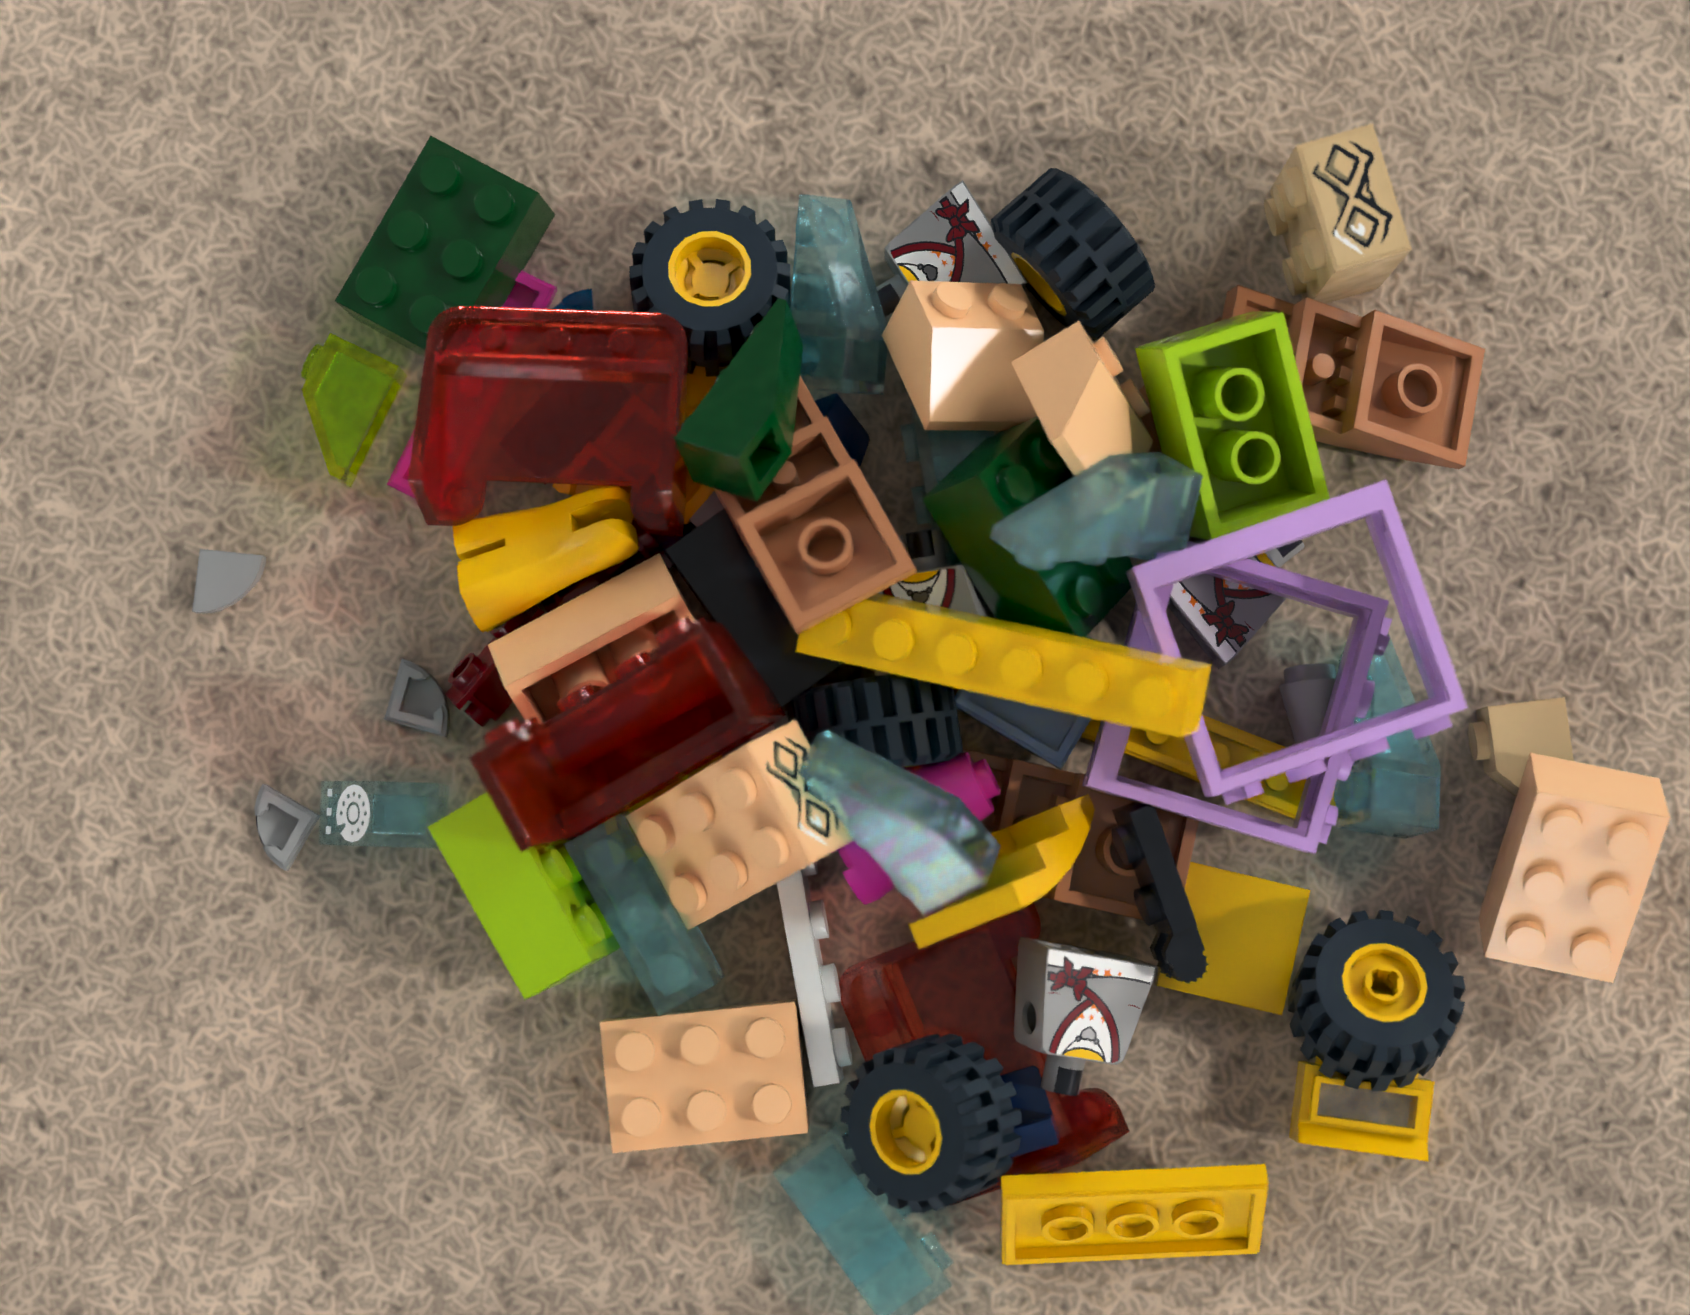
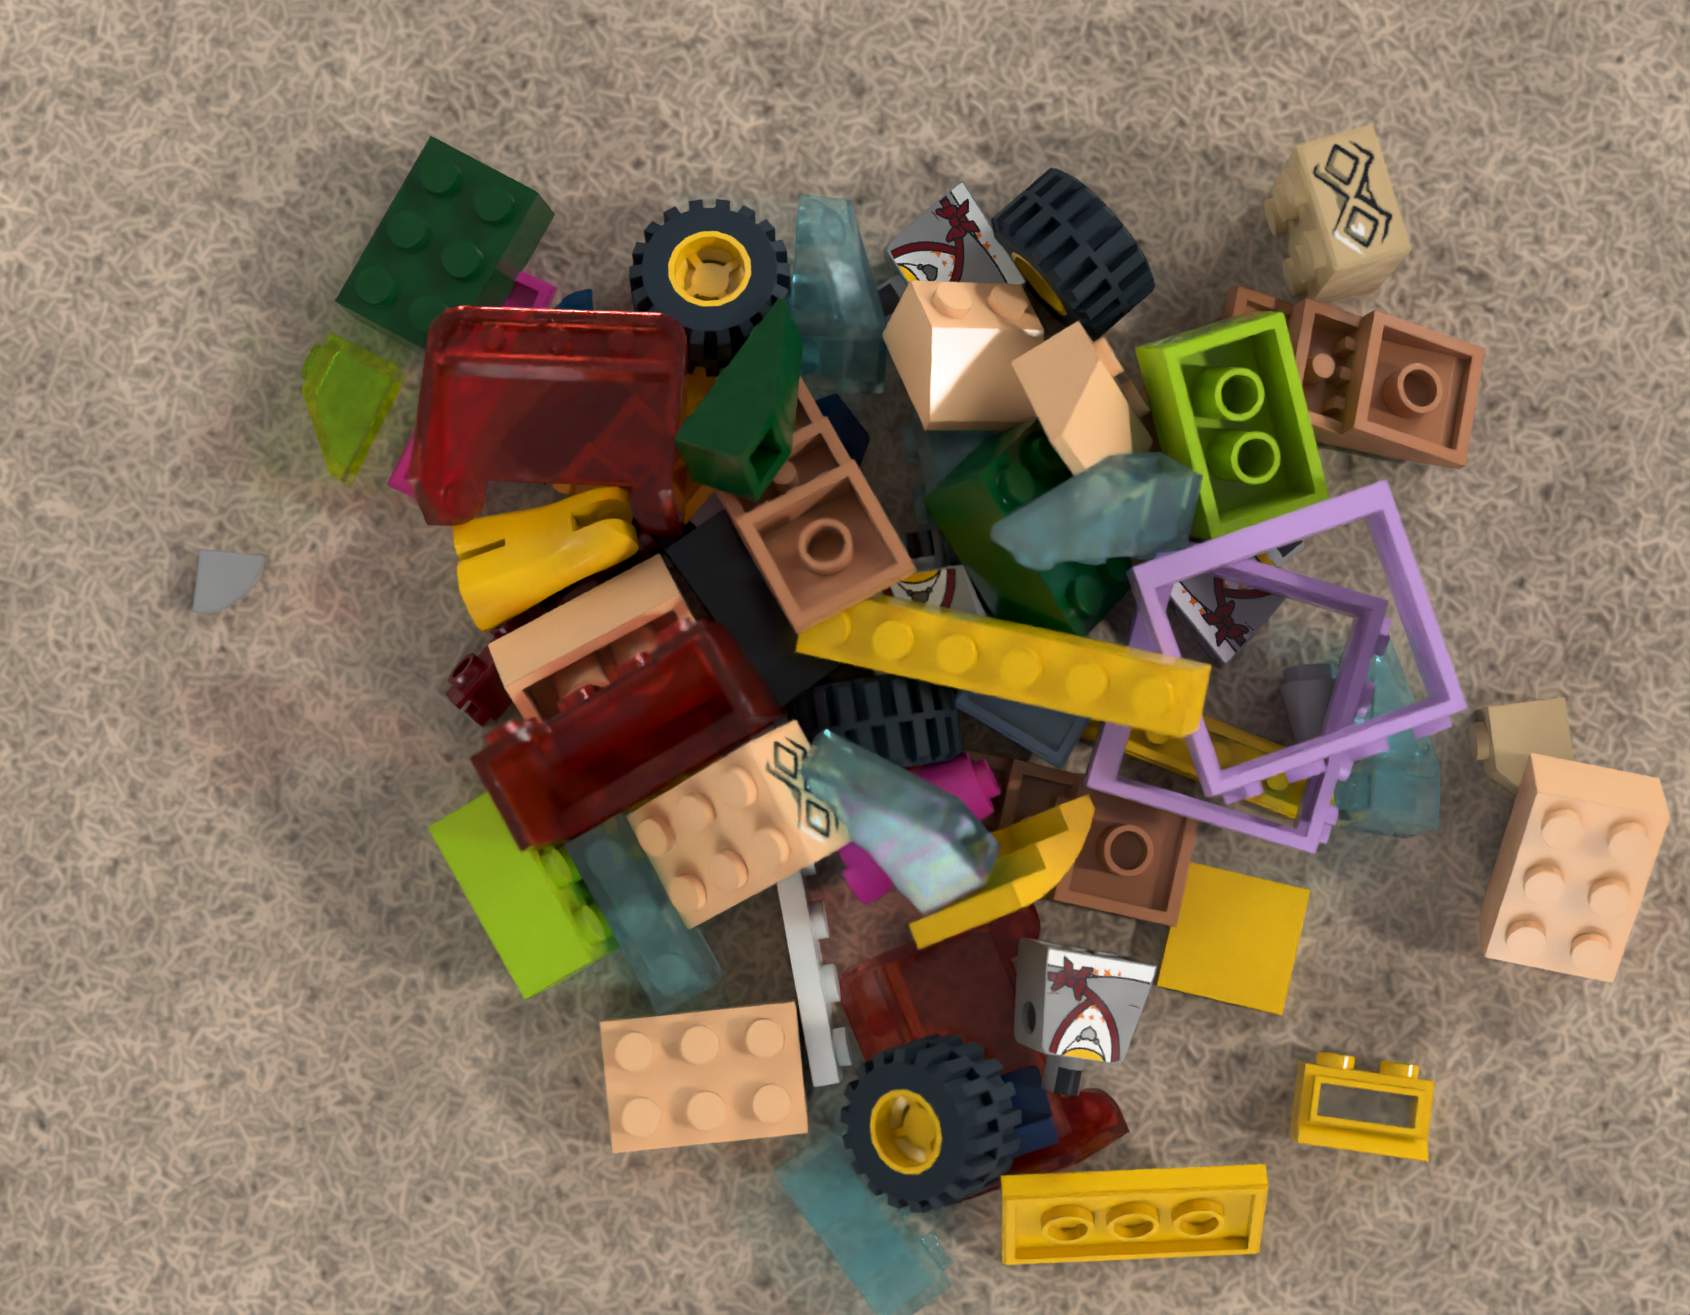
light grey tile [254,784,320,871] -> none
clear light blue slope [319,781,449,849] -> none
light grey tile [384,659,450,737] -> none
black hinge [1112,802,1209,984] -> none
black wheel [1288,910,1465,1091] -> none

